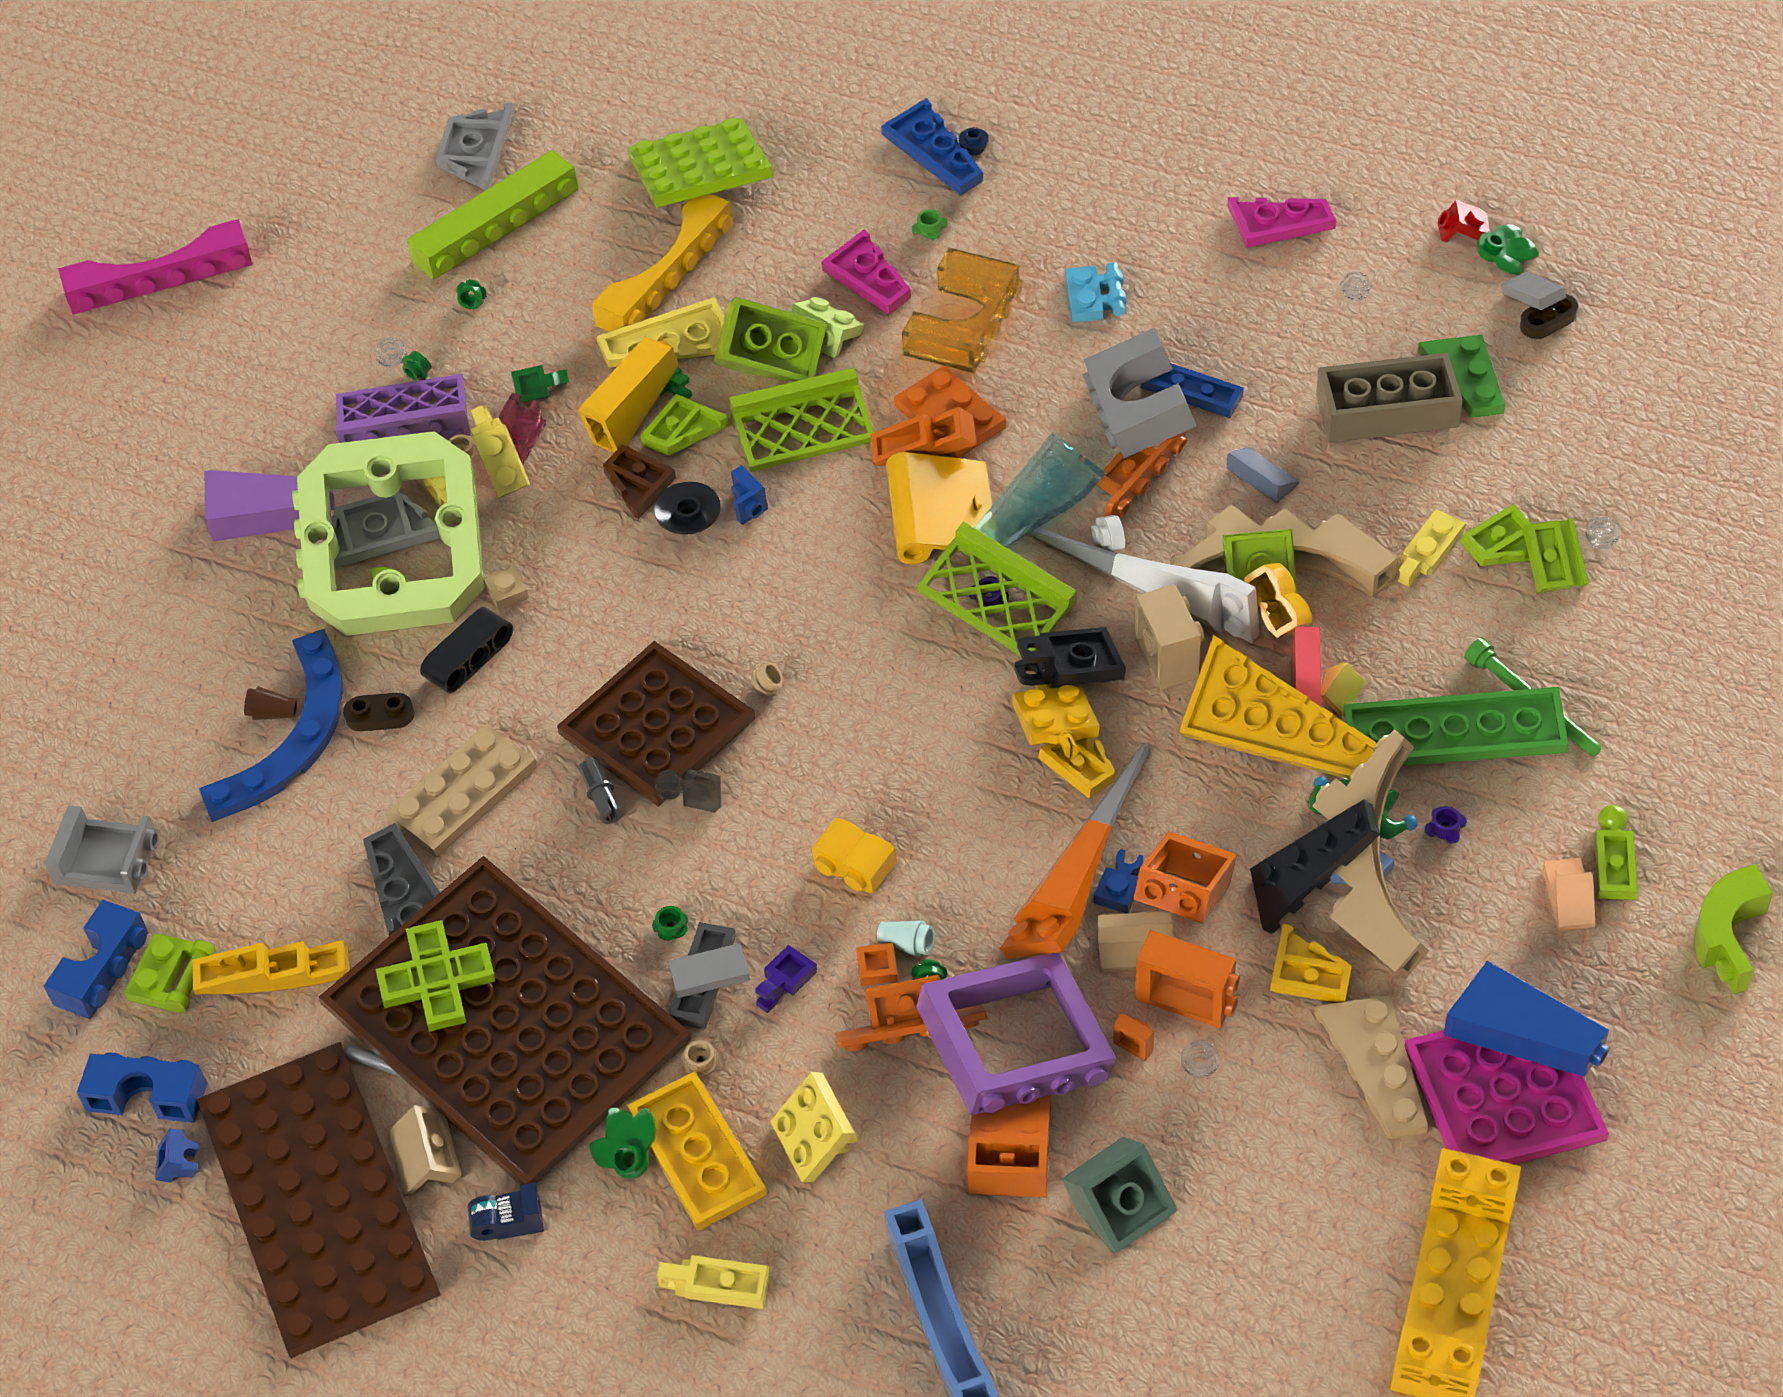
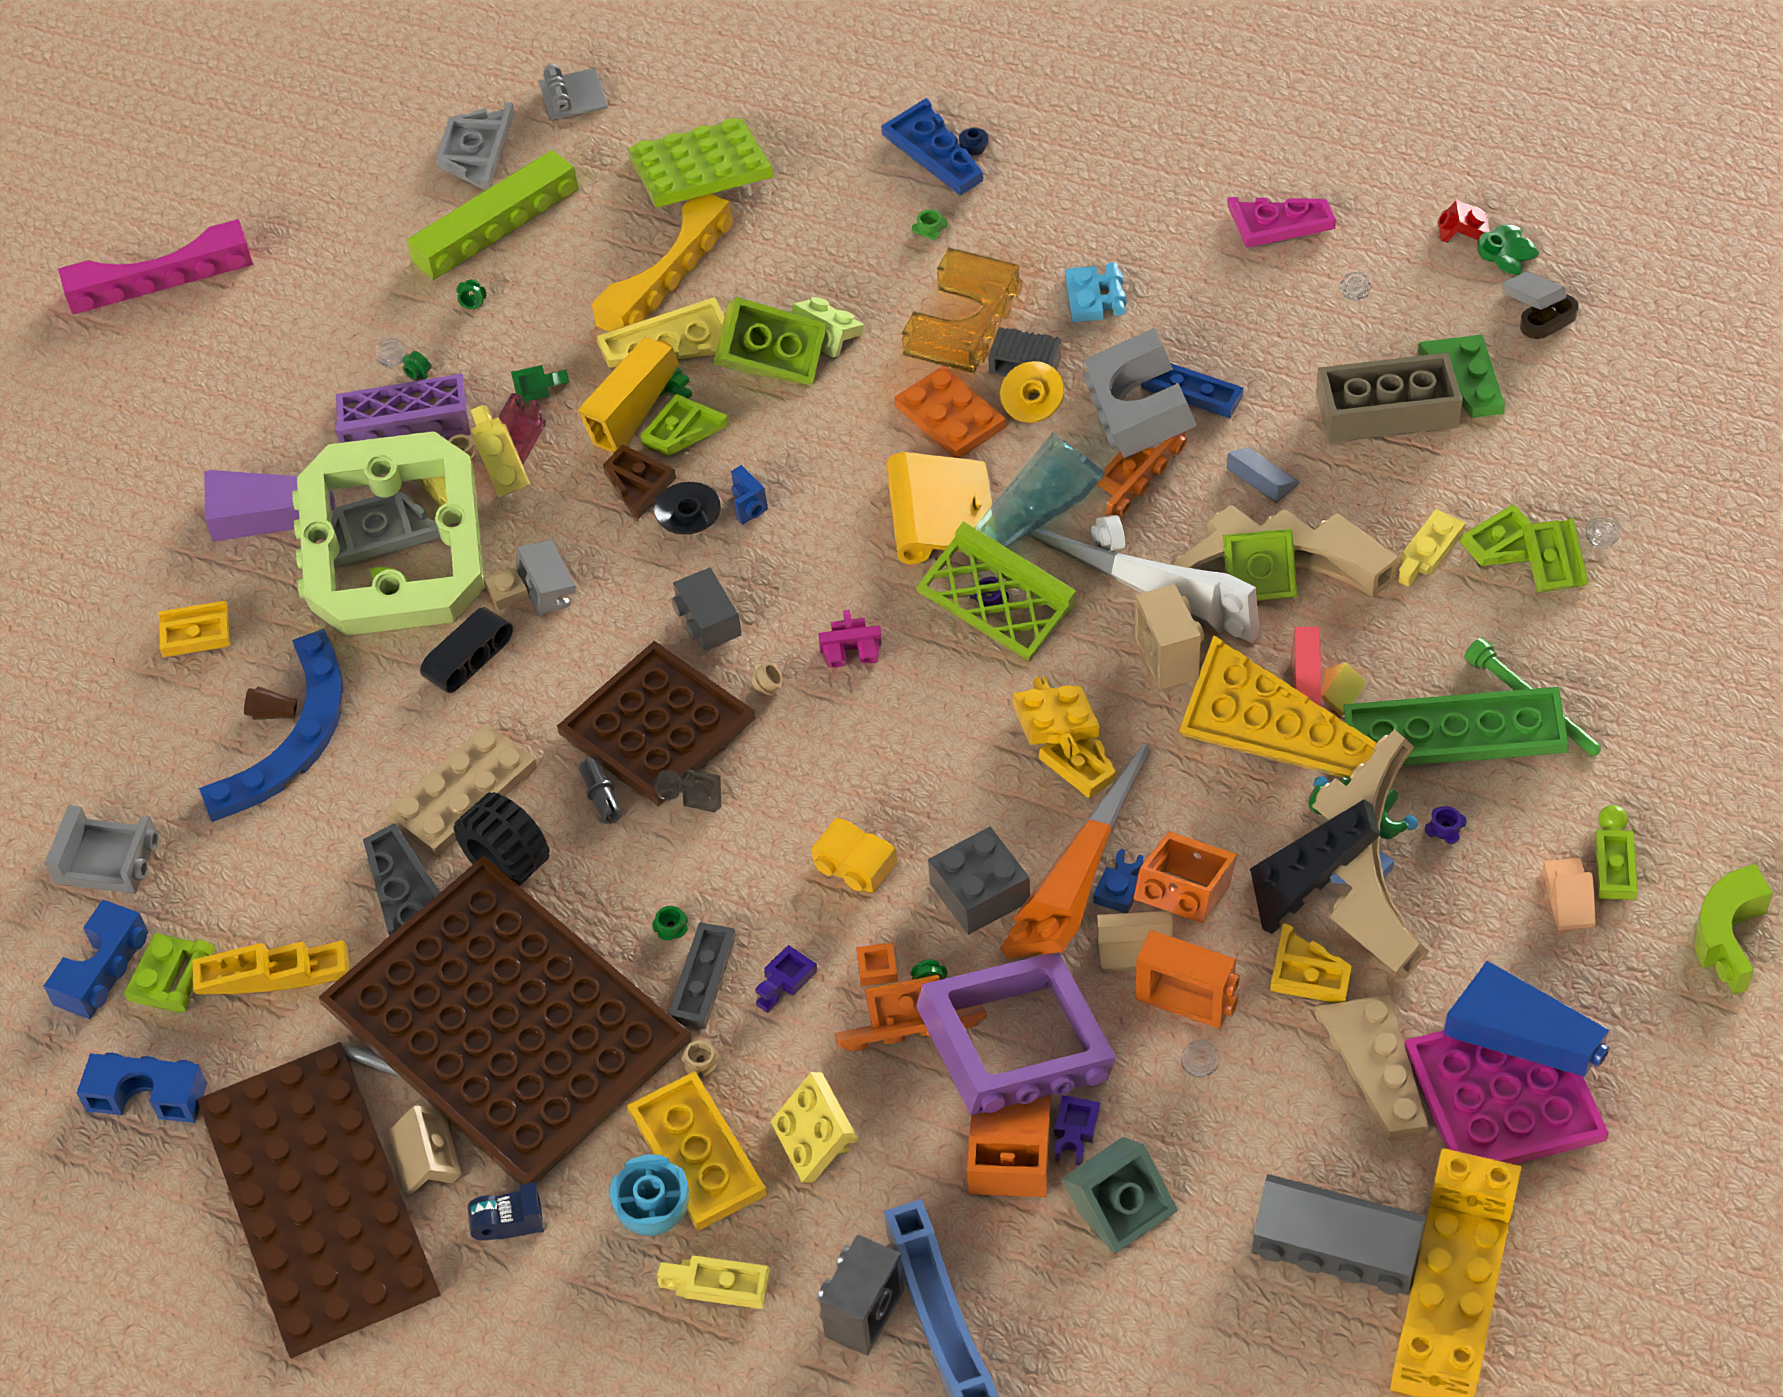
blue tile [155,1128,199,1183] -> none
dark brown plate [343,693,415,731] -> none
lime plate [376,920,496,1032] -> none
green plate [589,1107,656,1179] -> none
light grey tile [668,943,750,998] -> none
lime fence [729,367,874,472] -> none
dark pink wing [822,229,911,315] -> none
orange slope [870,407,976,466] -> none
light aqua cone [877,921,935,957] -> none
black plate [1014,627,1126,686] -> none
orange plate [1113,1013,1154,1061] -> none
yellow brick [1244,563,1312,637] -> none
none -> yellow plate [158,600,231,657]
none -> black tyre [453,792,550,886]
none -> light grey hinge [516,540,576,617]
none -> light grey hinge [539,64,608,121]
none -> medium azure cylinder [609,1154,690,1236]
none -> dark grey brick [671,568,742,651]
none -> flat silver brick [817,1234,904,1356]
none -> dark pink hips [818,610,882,668]
none -> dark grey brick [928,826,1030,935]
none -> dark grey brick [988,327,1061,376]
none -> yellow dish [1000,361,1064,423]
none -> dark purple plate [1054,1095,1100,1166]
none -> dark grey slope [1252,1174,1426,1295]

